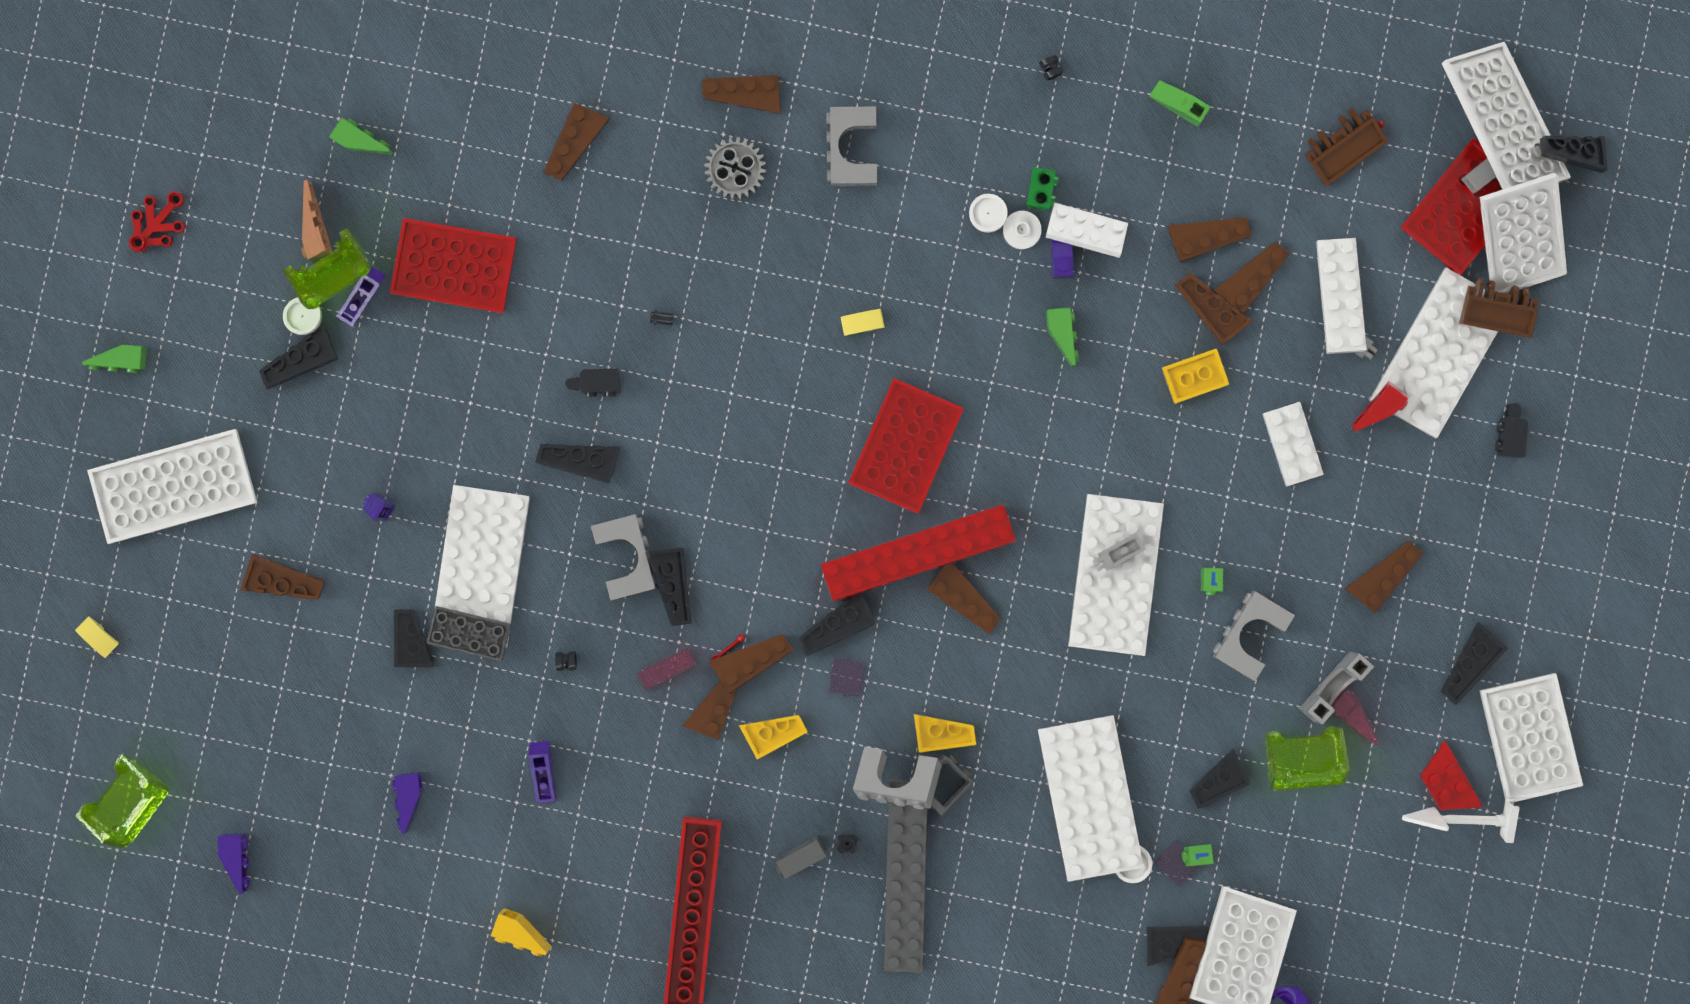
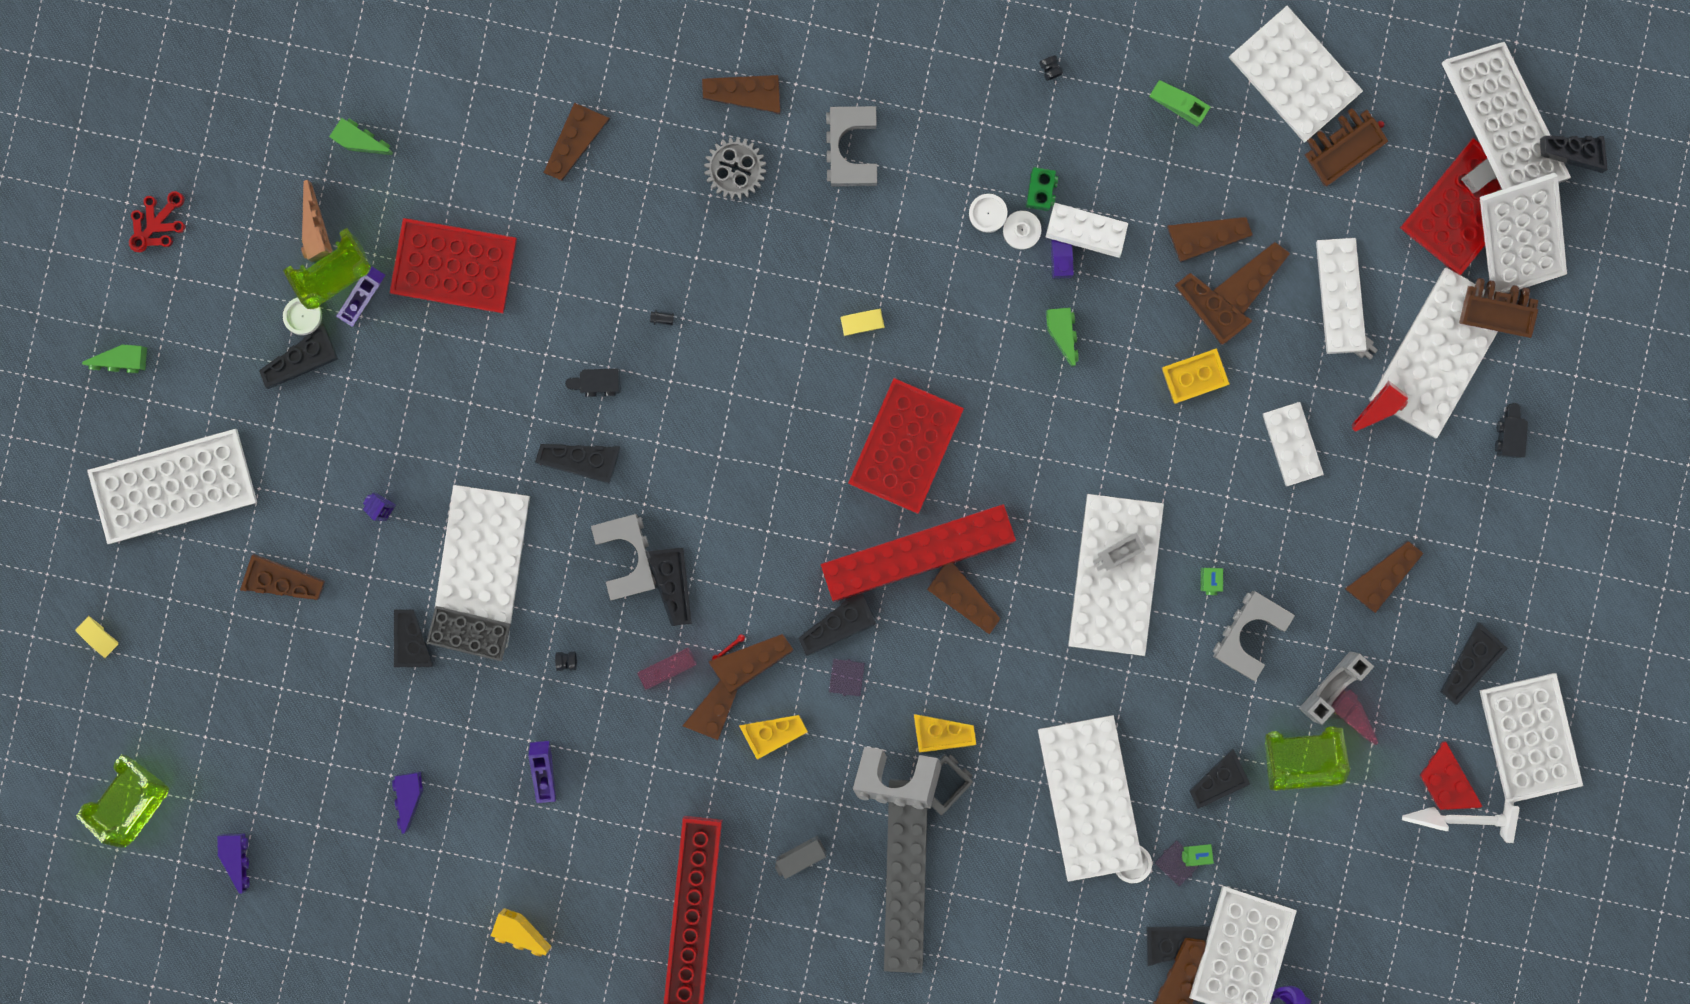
black plate [838,834,857,853] -> none
none -> white plate [1229,6,1363,143]

